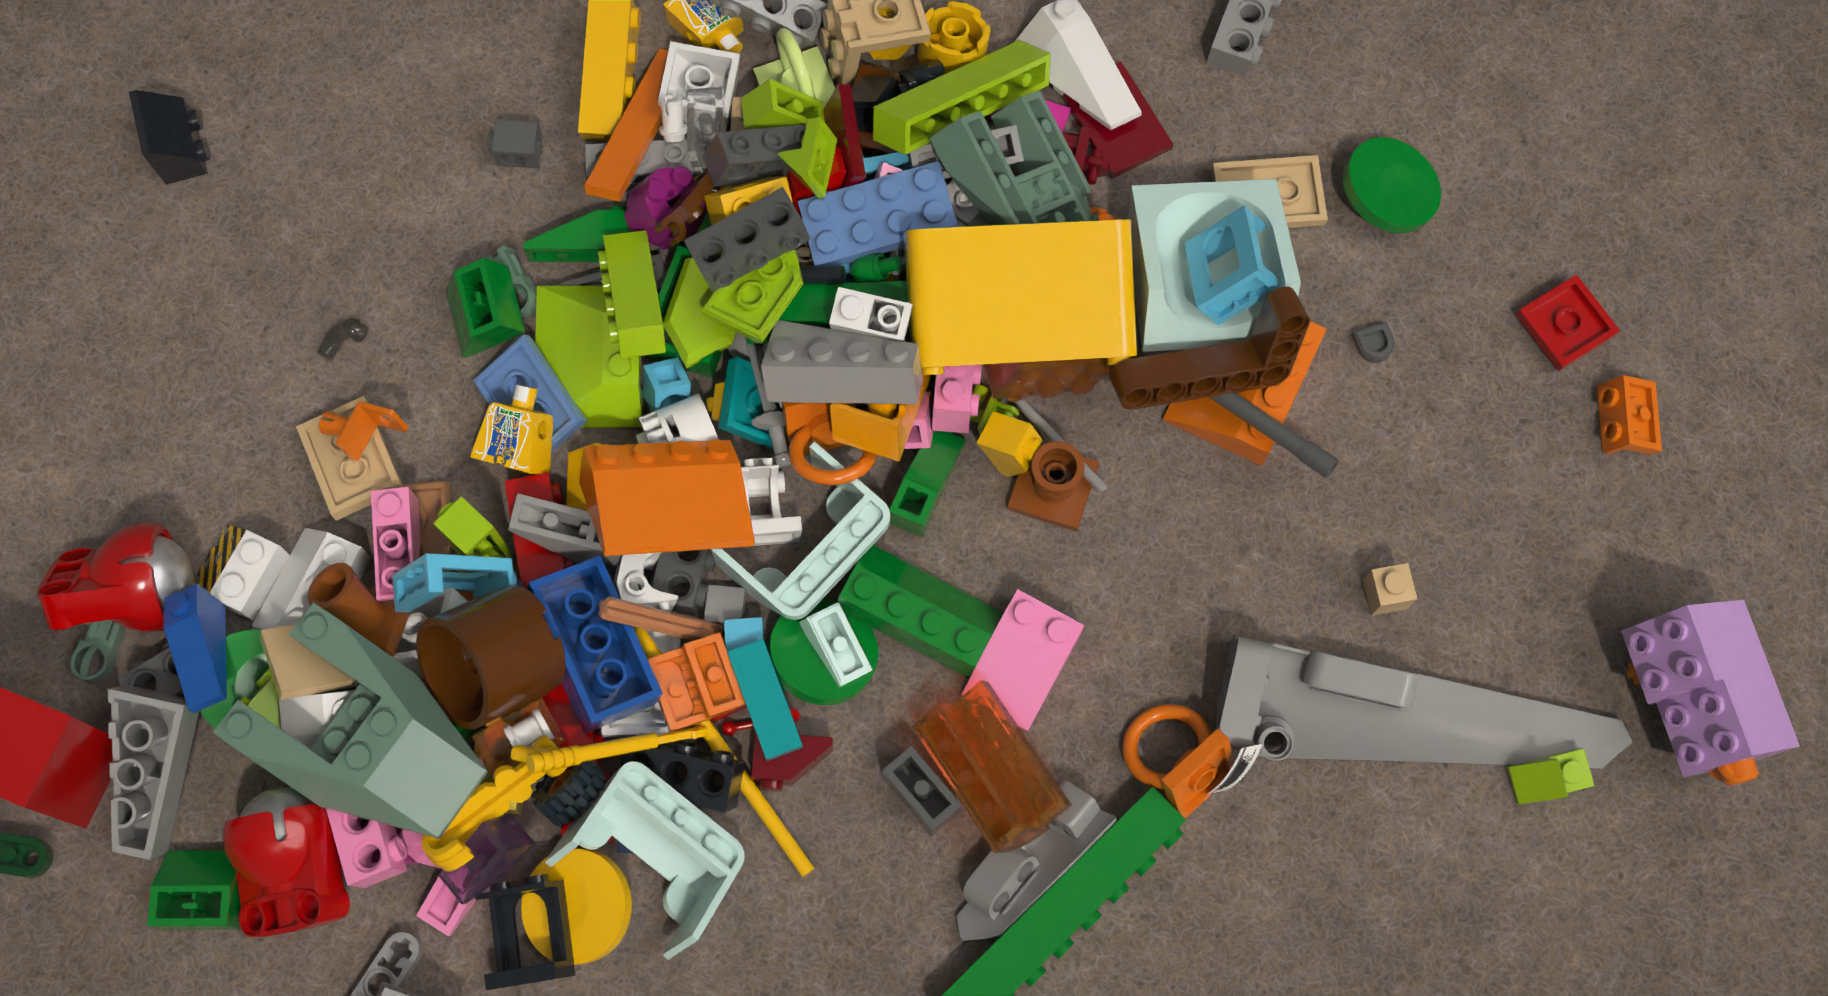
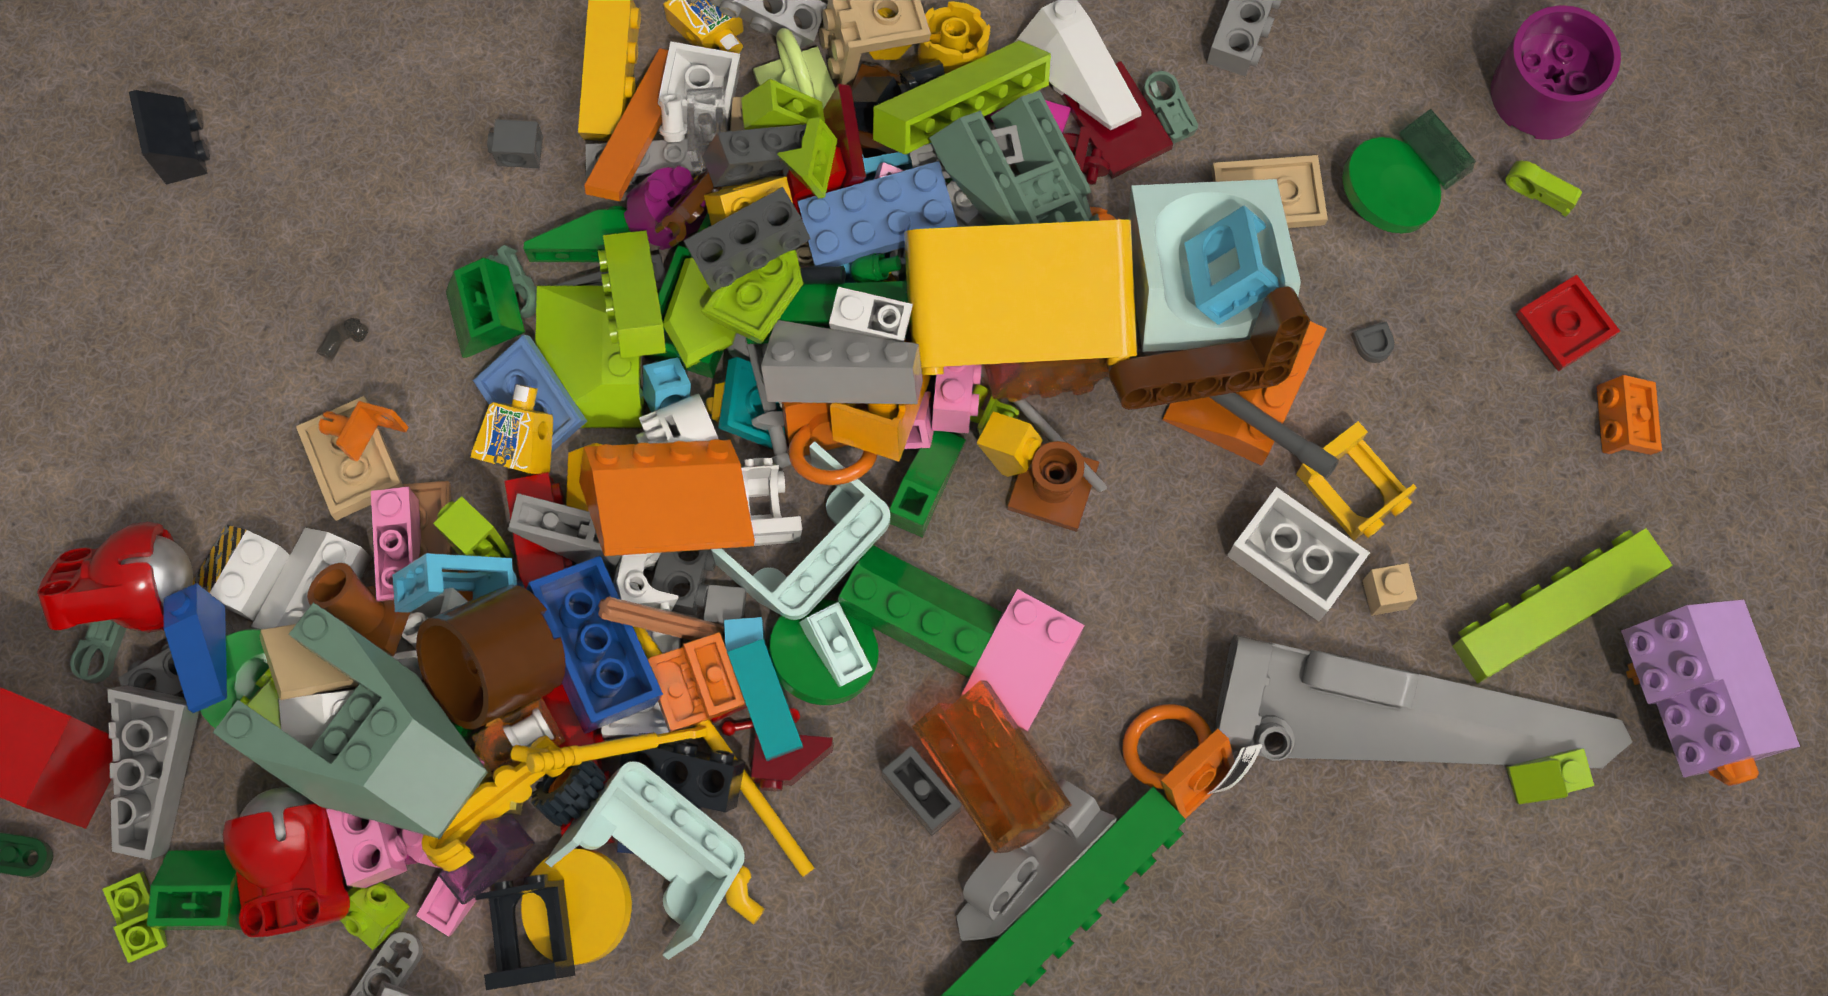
none -> lime slope [102,871,168,963]
none -> lime brick [339,882,410,950]
none -> yellow arm [725,866,765,925]
none -> sand green piece [1142,71,1198,144]
none -> white brick [1227,487,1370,621]
none -> yellow panel [1296,421,1417,541]
none -> clear green hinge [1399,109,1476,190]
none -> lime brick [1452,528,1673,684]
none -> magenta brick [1491,5,1621,140]
none -> lime piece [1505,160,1582,217]

